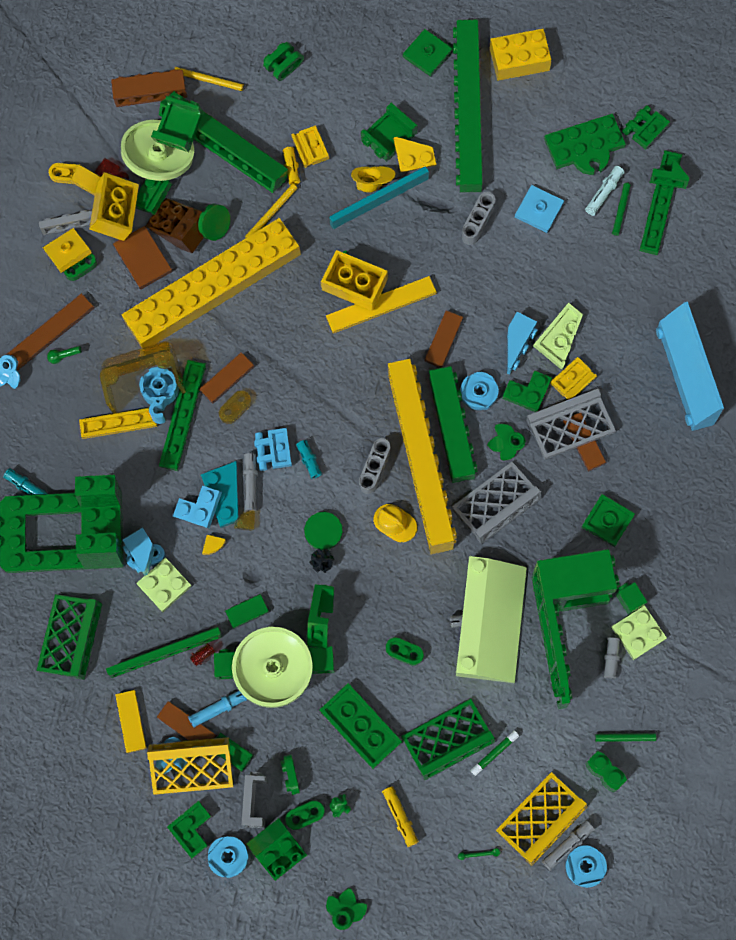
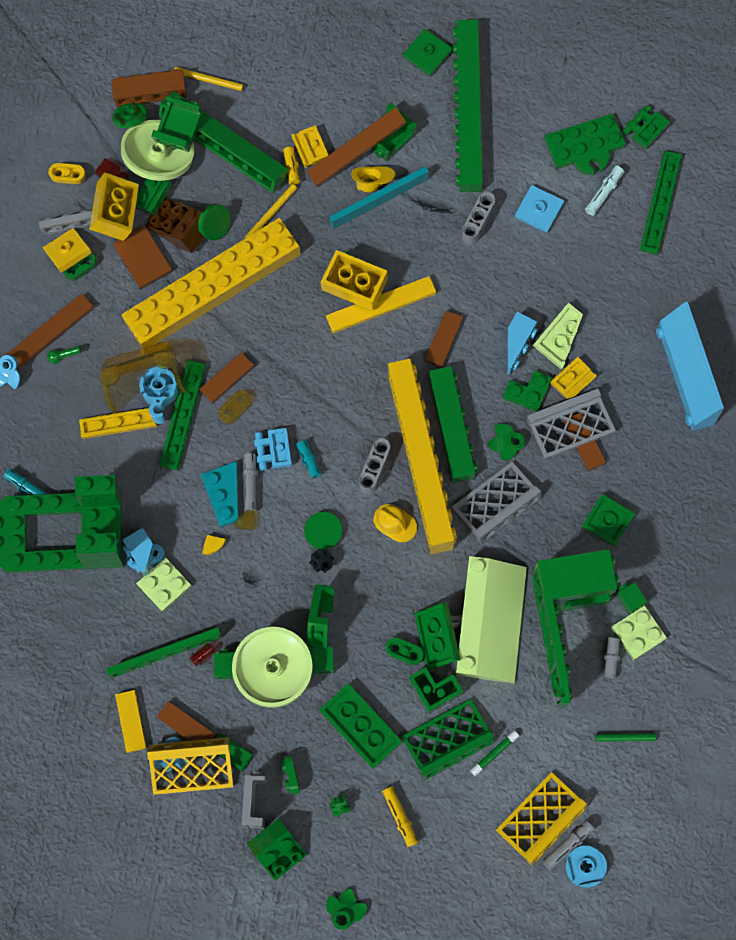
green fence [37,594,102,680] -> none
yellow tile [70,165,101,196] -> none
green plate [167,801,211,859] -> none
medium azure plate [173,486,222,528] -> none
medium azure pin [188,691,247,728] -> none
medium azure plate [208,836,249,878] -> none
green tile [225,594,269,629] -> none
green brick [263,42,304,81] -> none
green plate [285,801,325,830] -> none
yellow wing [393,137,436,173] -> none
green hinge [458,848,500,860] -> none
medium azure plate [460,372,499,410] -> none
yellow brick [490,29,551,81] -> none
green brick [585,751,627,792] -> none
green bar [612,183,631,236] -> none
green slope [650,159,689,189] -> none
none -> green tile [111,103,148,128]
none -> dark orange tile [306,107,407,187]
none -> green brick [408,667,463,715]
none -> green tile [414,602,460,671]

